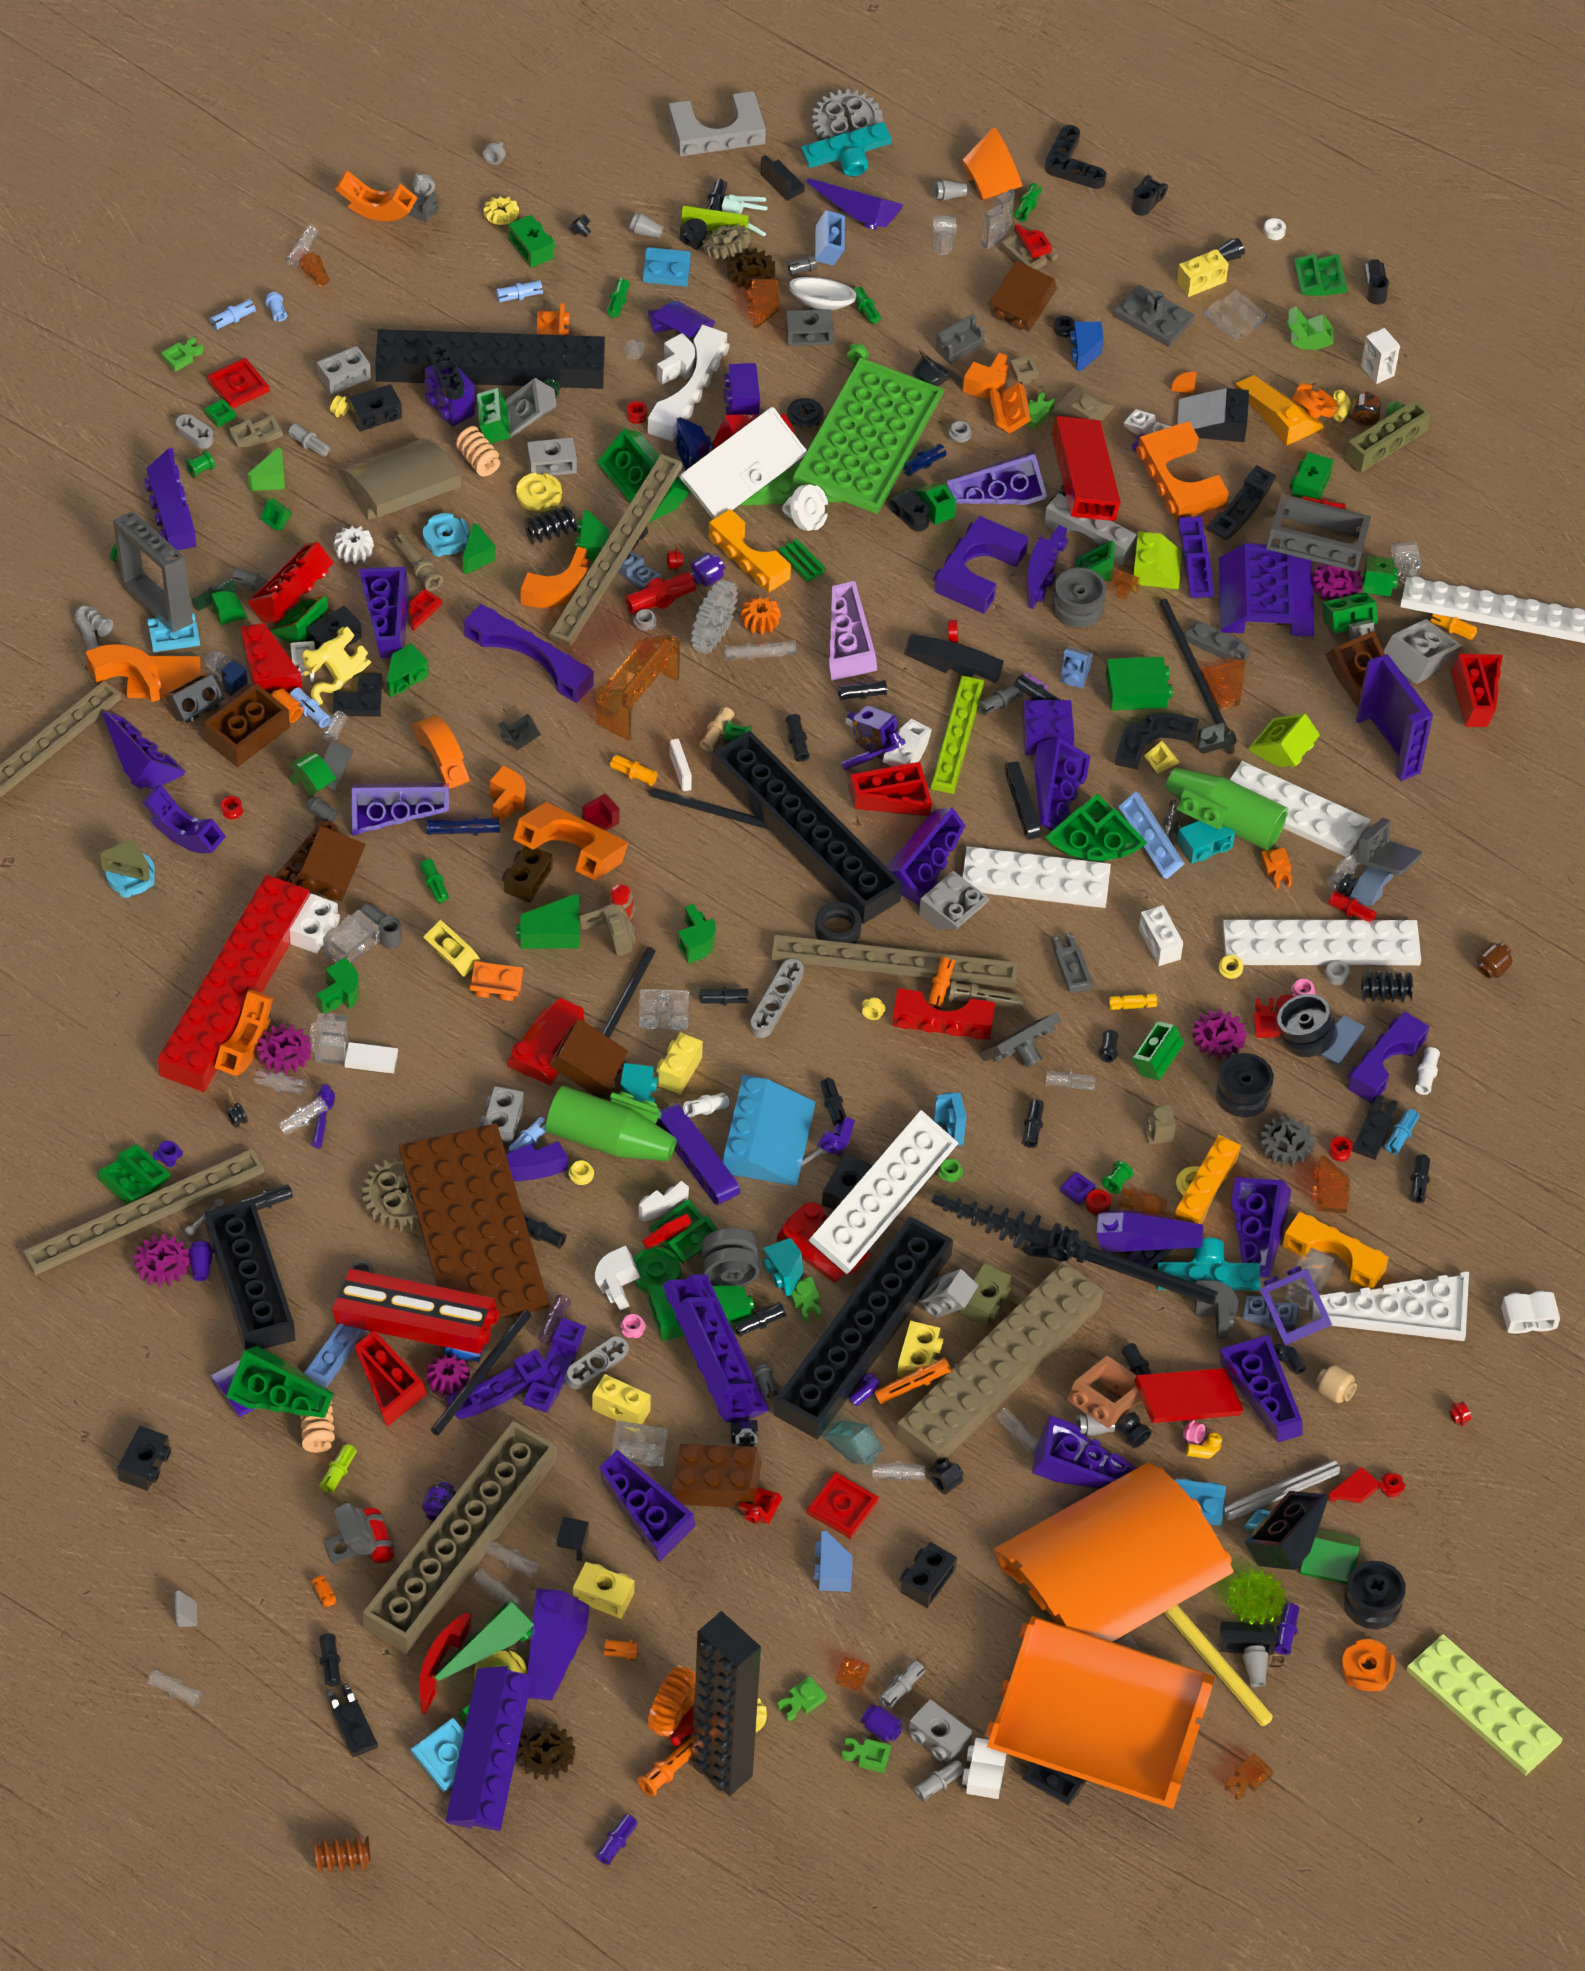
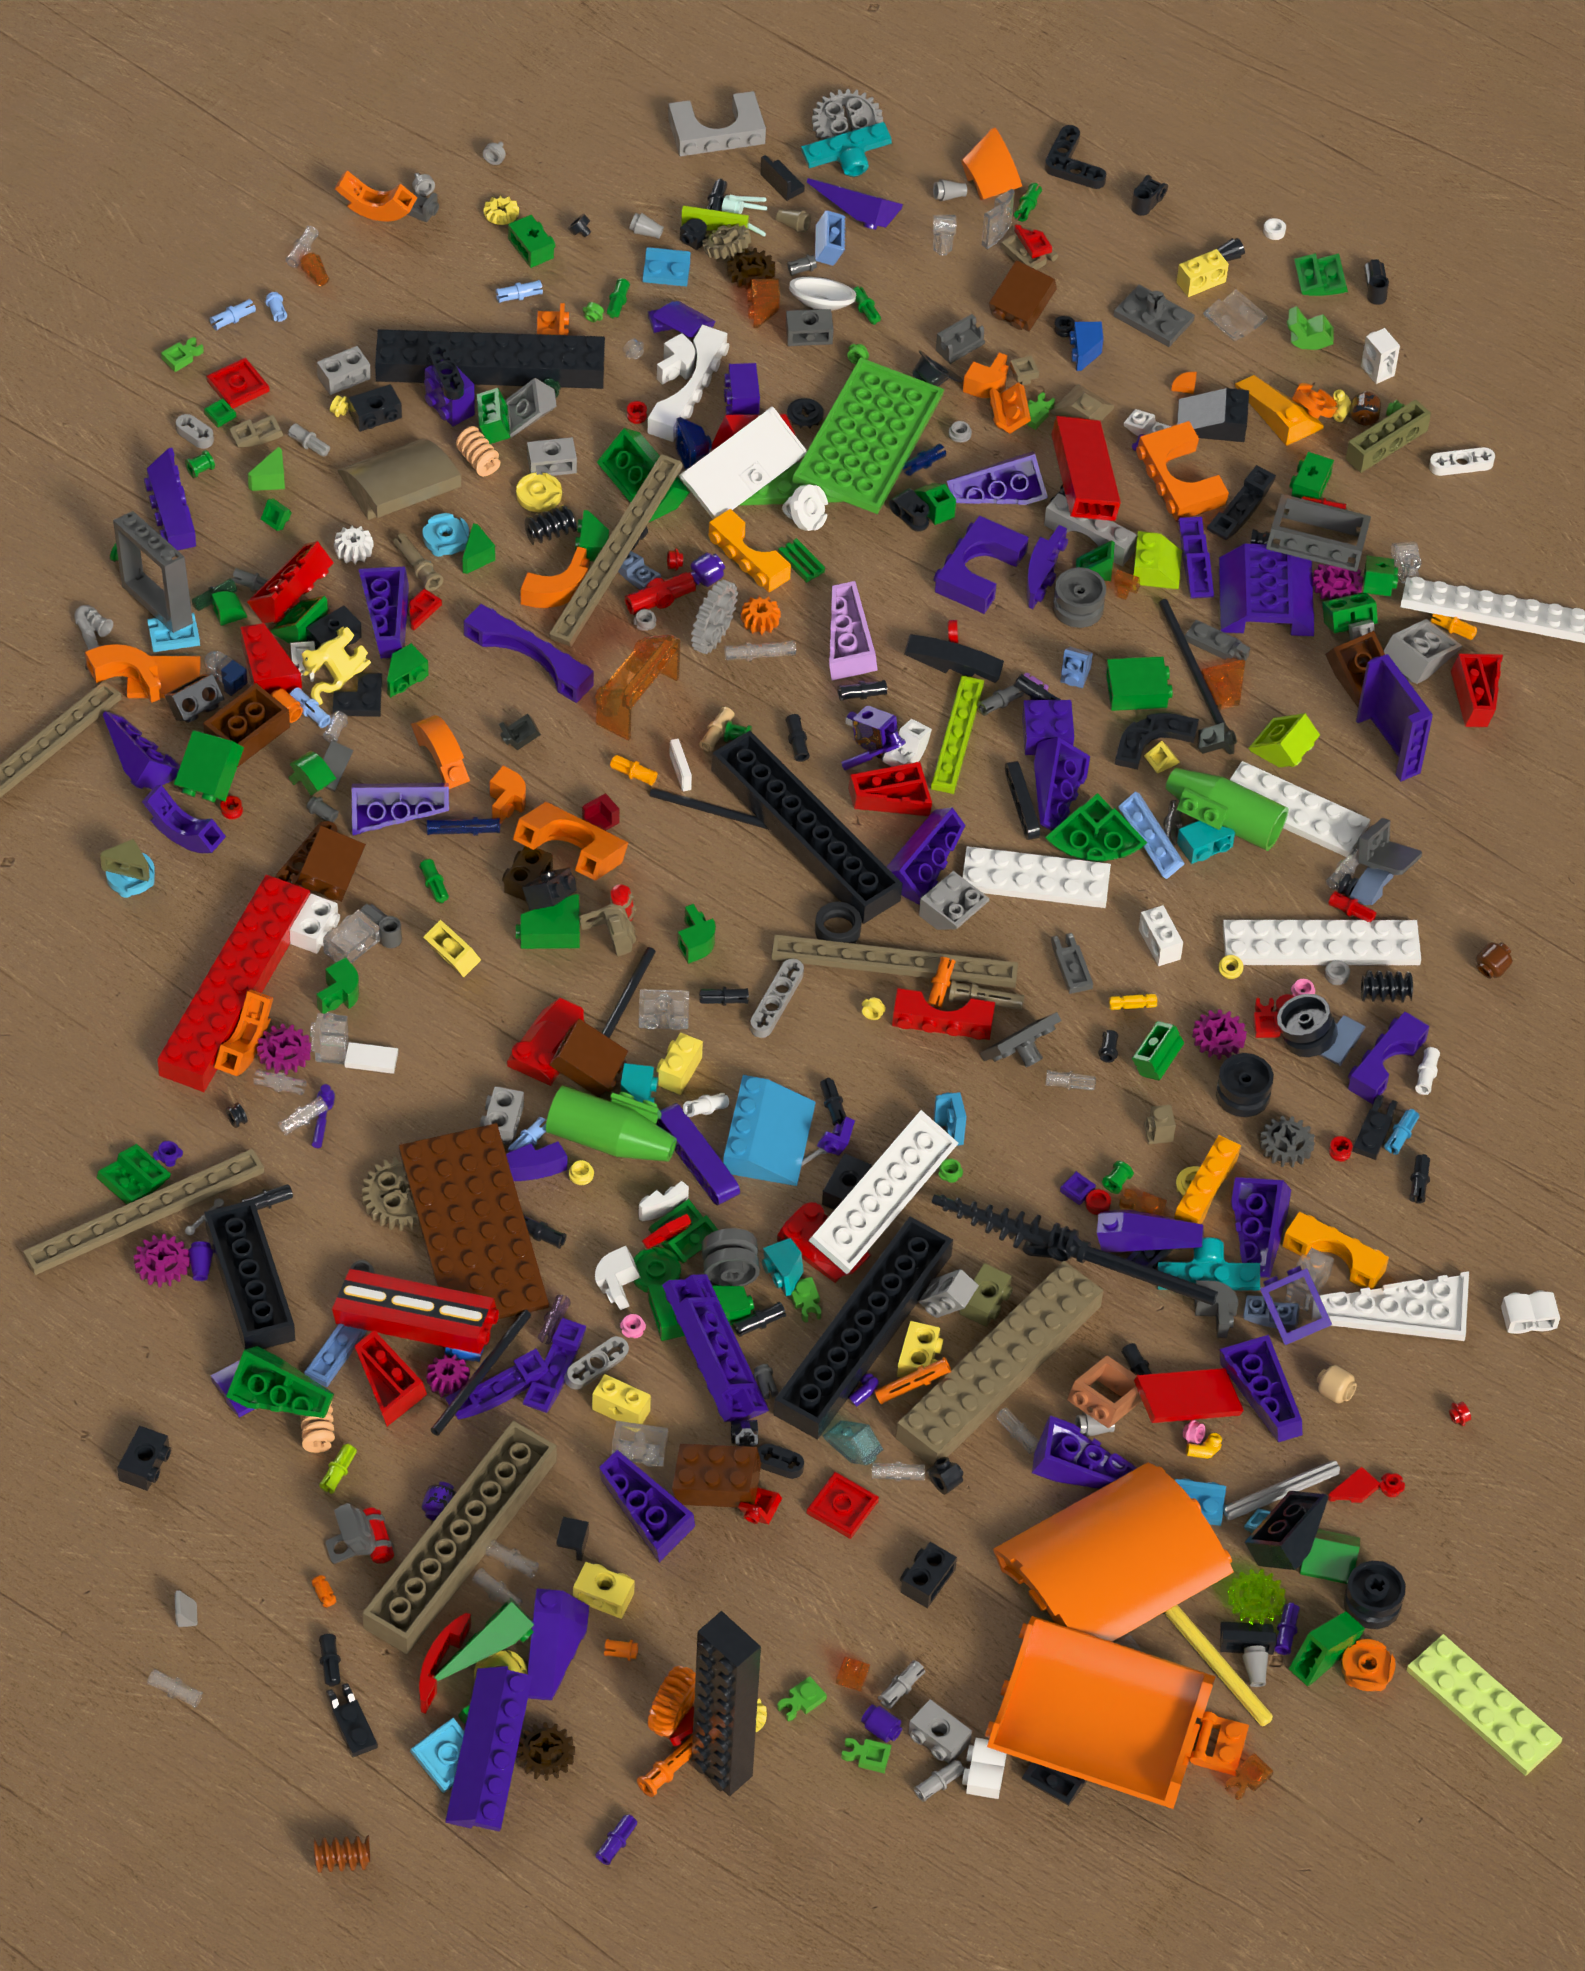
orange bracket [469,961,524,1001] -> none
medium blue slope [814,1531,852,1592] -> none
black axle [1022,1099,1044,1148] -> none
black wheel [1116,1412,1152,1448] -> none
orange plate [1261,848,1292,889] -> none
black arm [1273,1344,1306,1374] -> none
clear orange slope [1312,1155,1350,1214] -> none
none -> green brick [174,730,244,803]
none -> black brick [522,867,577,910]
none -> bright green plate [583,302,604,322]
none -> black beam [758,1444,804,1479]
none -> dark tan cone [776,209,811,232]
none -> orange plate [1190,1711,1249,1776]
none -> black wheel [1250,529,1270,544]
none -> green slope [1289,1611,1365,1687]
none -> white beam [1429,447,1495,476]

